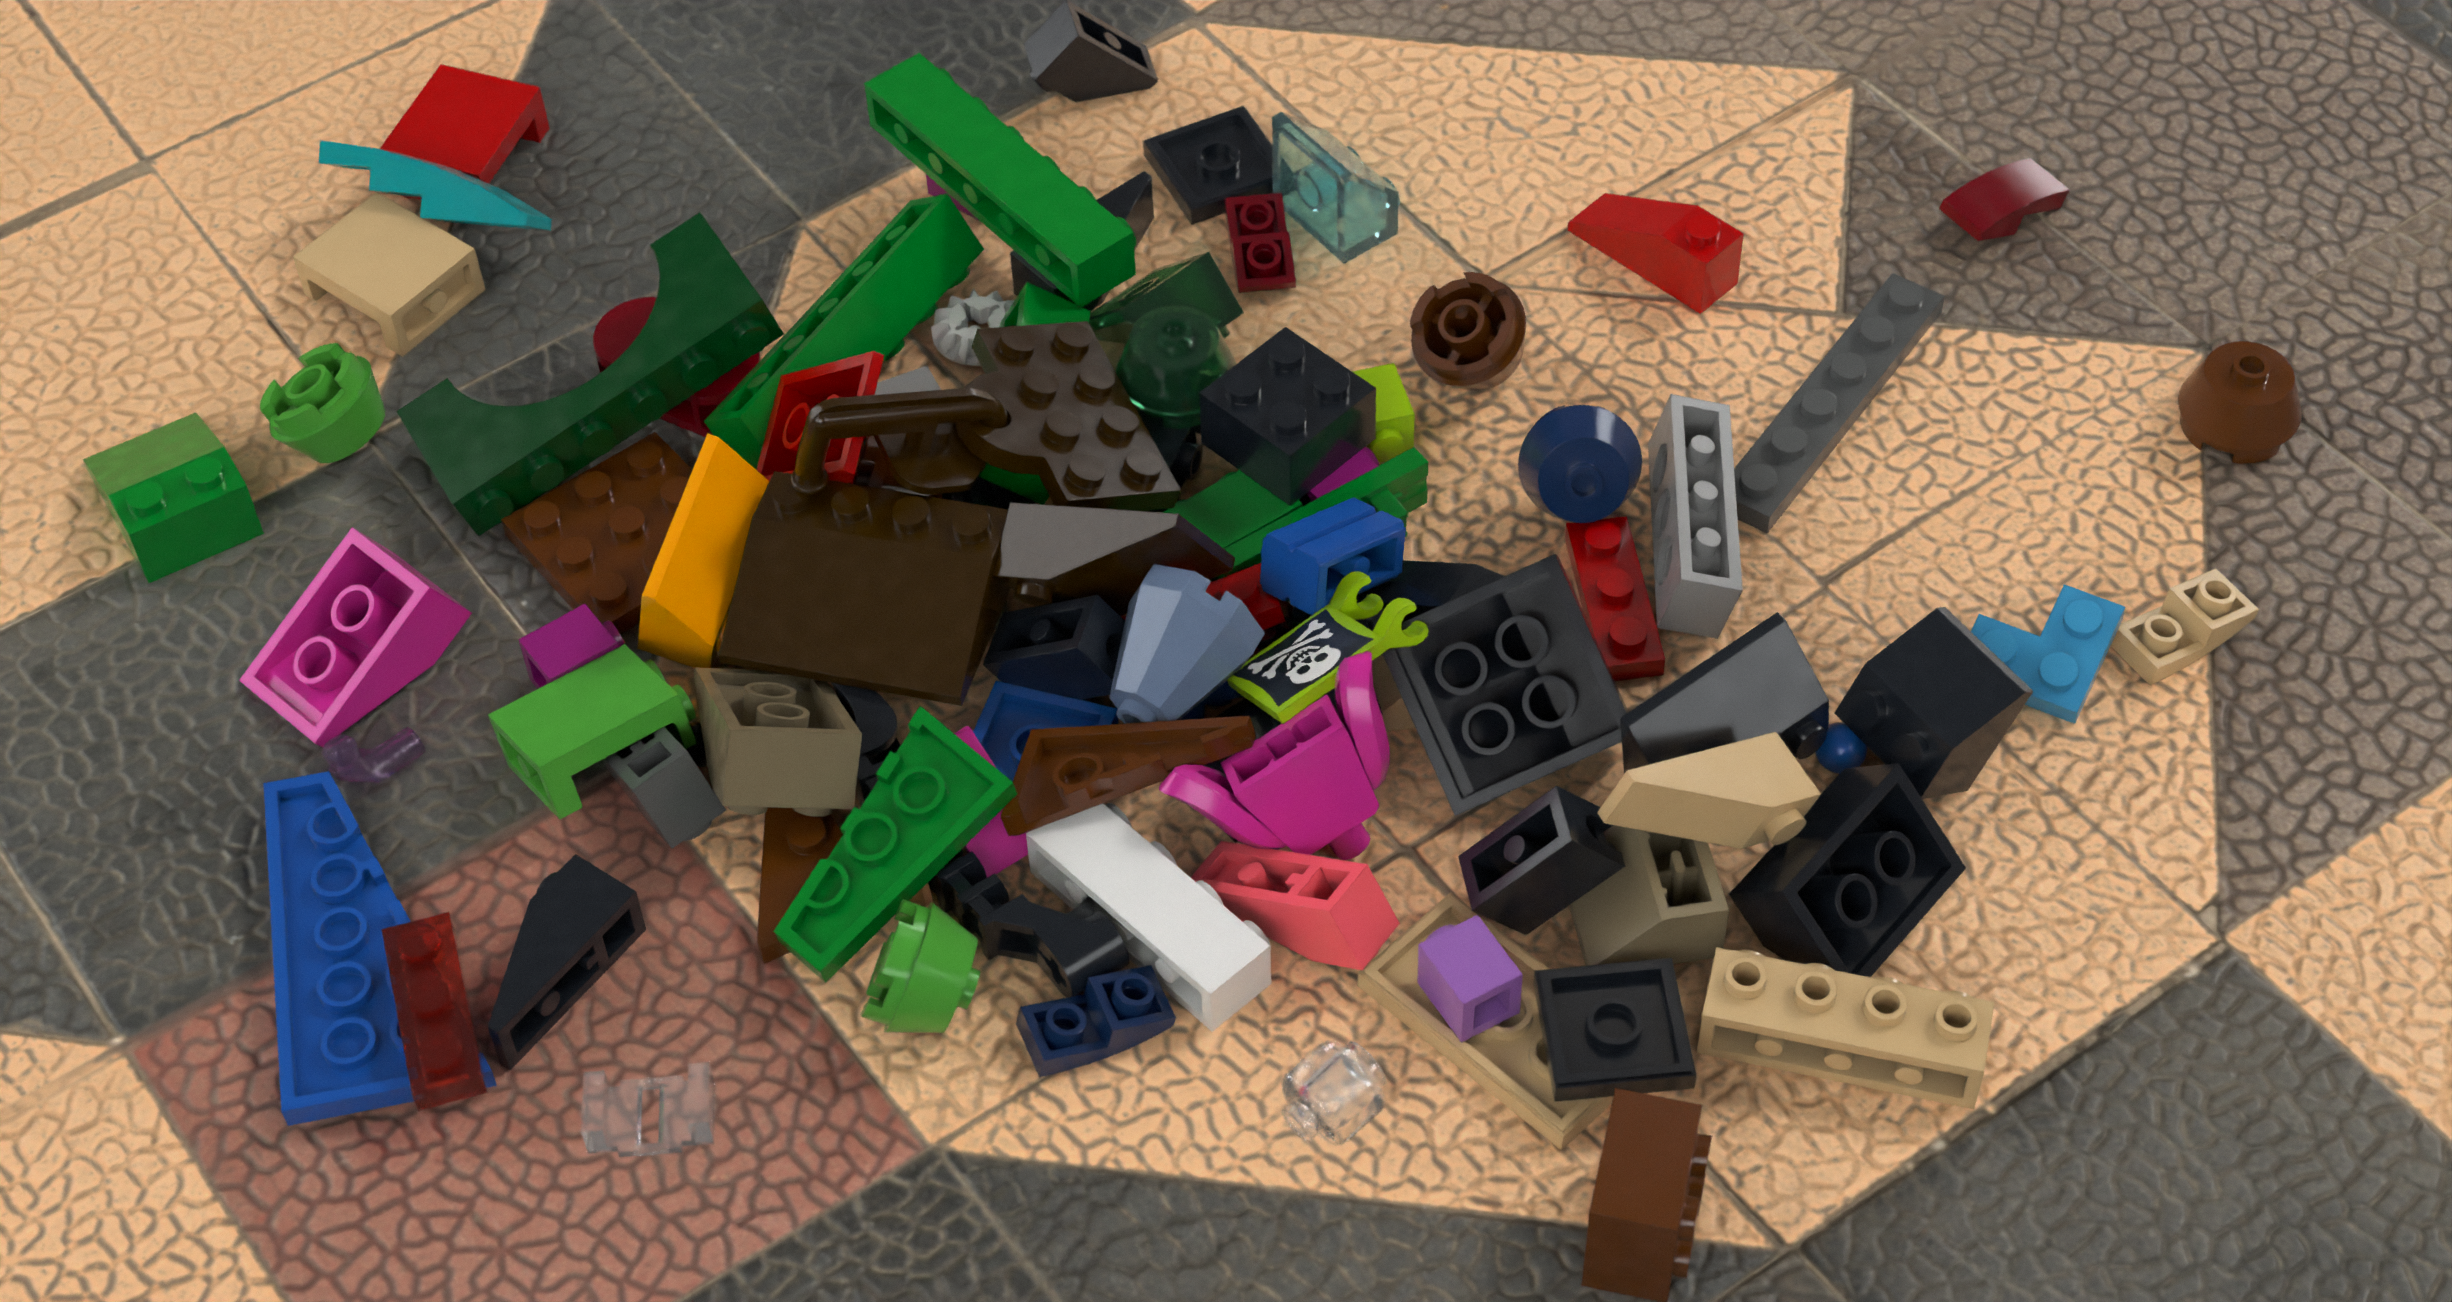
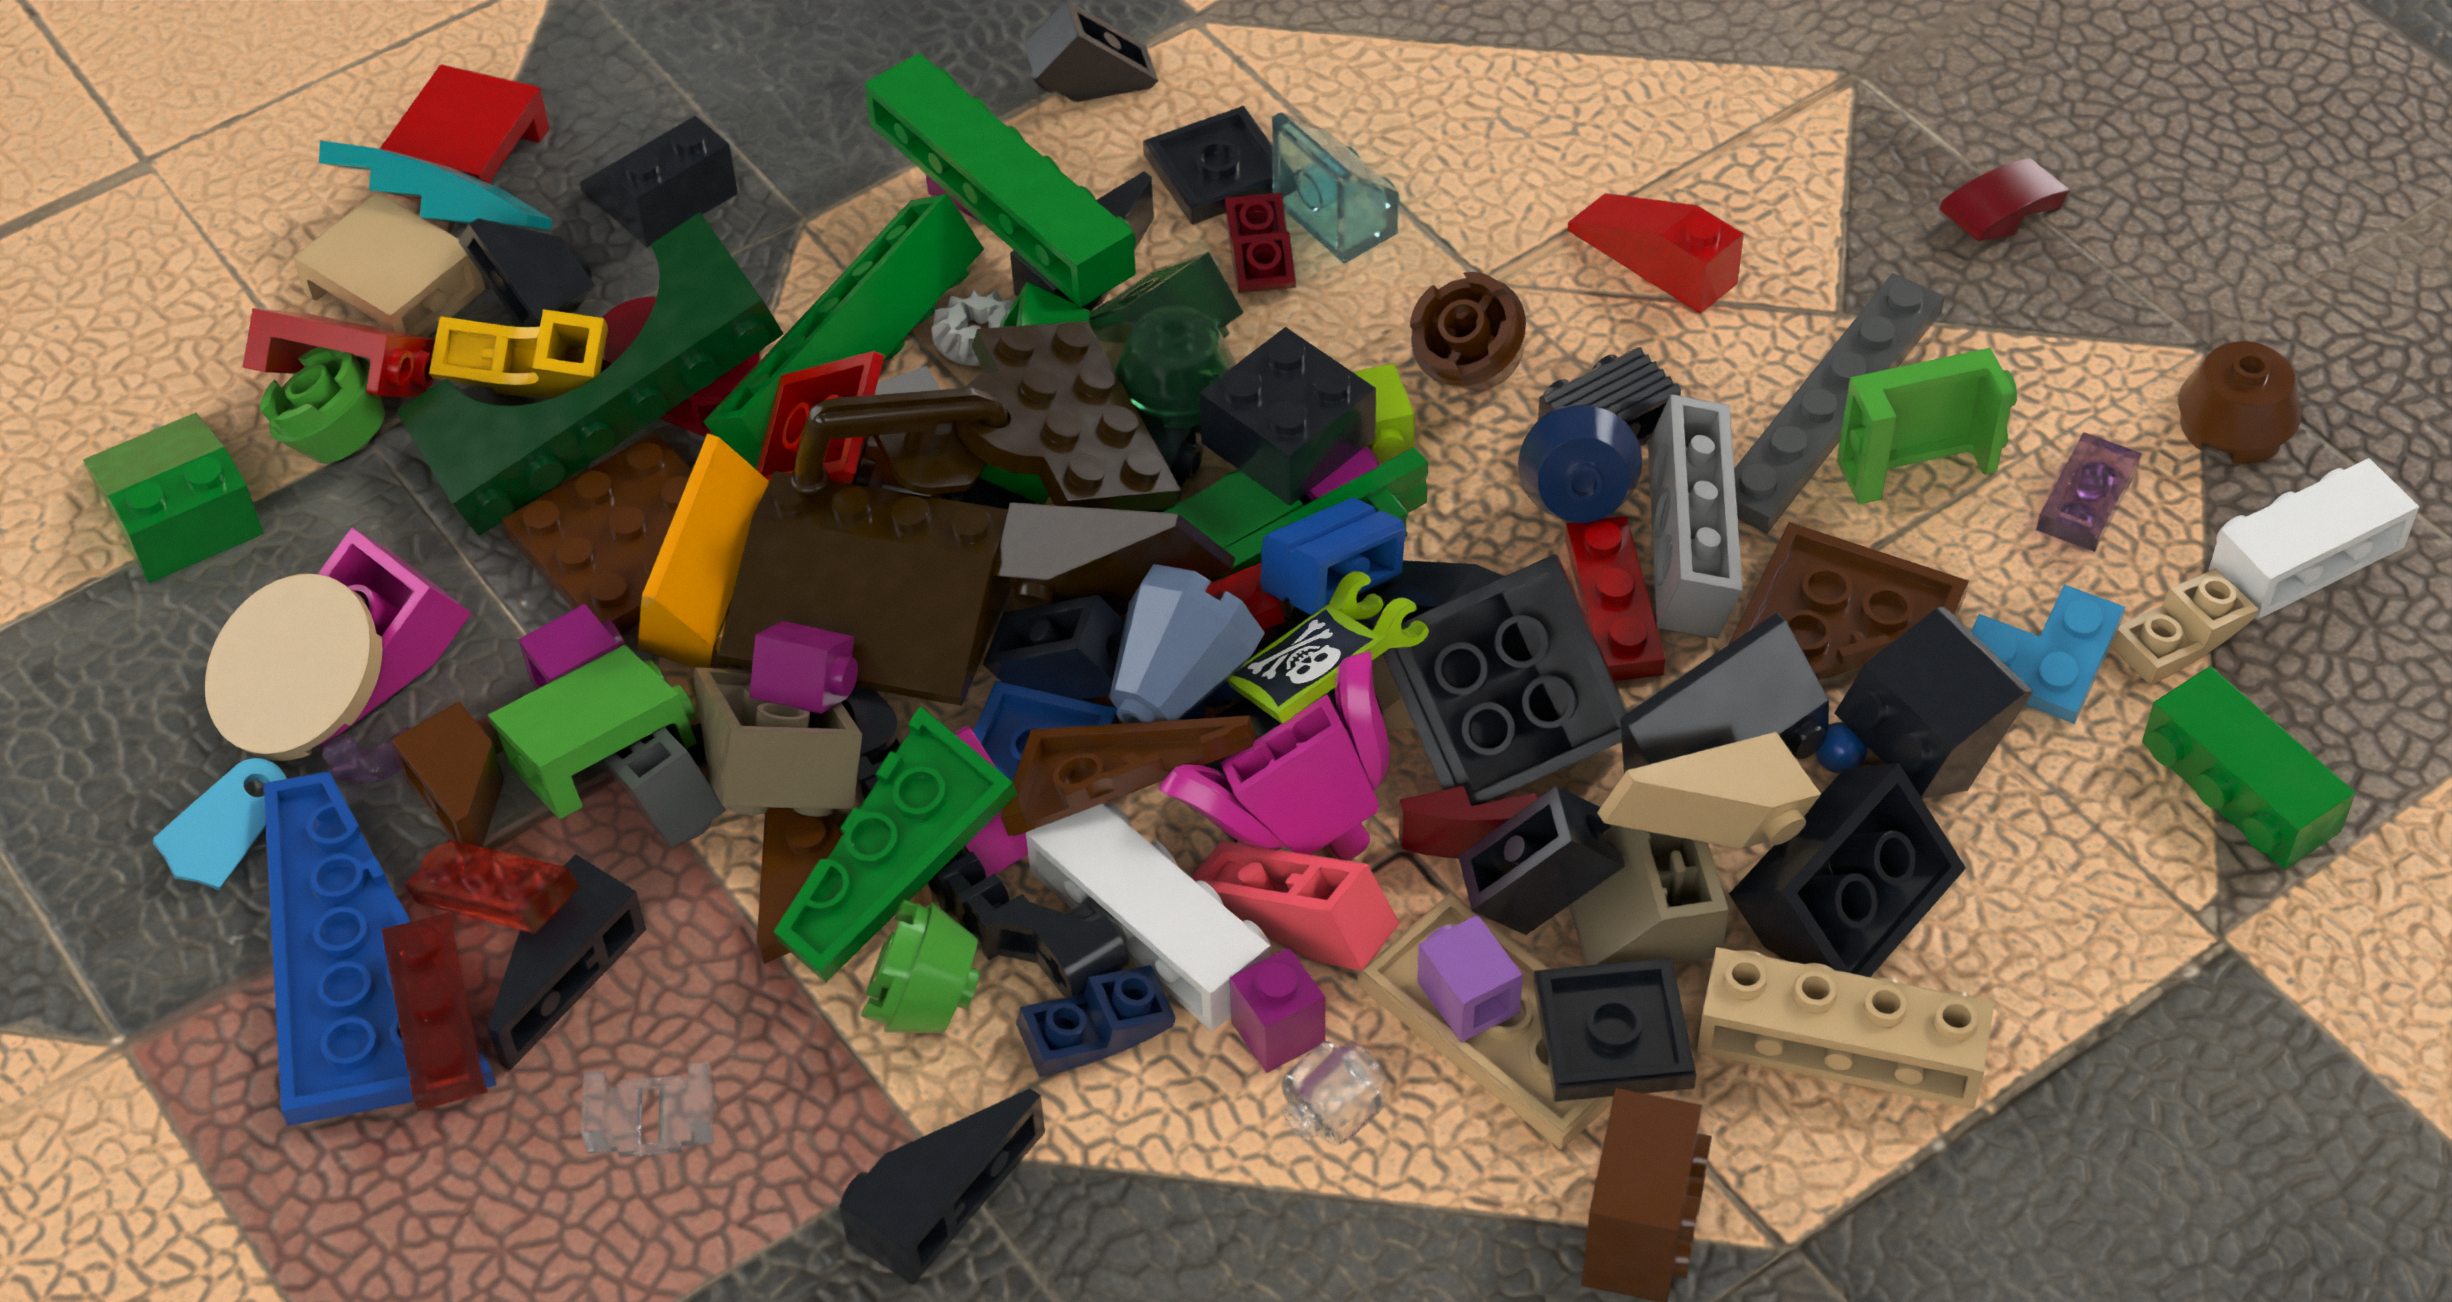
none -> medium azure piece [153,758,286,890]
none -> tan tile [205,574,382,761]
none -> red panel [242,308,435,397]
none -> reddish brown slope [391,701,504,861]
none -> clear red plate [404,840,580,934]
none -> yellow arch [429,309,608,398]
none -> black slope [458,218,595,327]
none -> black slope [579,116,738,248]
none -> magenta brick [749,621,858,713]
none -> black slope [839,1088,1045,1285]
none -> magenta brick [1229,948,1326,1073]
none -> dark red slope [1399,786,1538,859]
none -> black brick [1538,347,1681,445]
none -> reddish brown plate [1728,522,1969,680]
none -> bright green panel [1837,348,2017,505]
none -> clear purple plate [2036,432,2142,552]
none -> green brick [2142,666,2356,870]
none -> white brick [2209,458,2419,620]

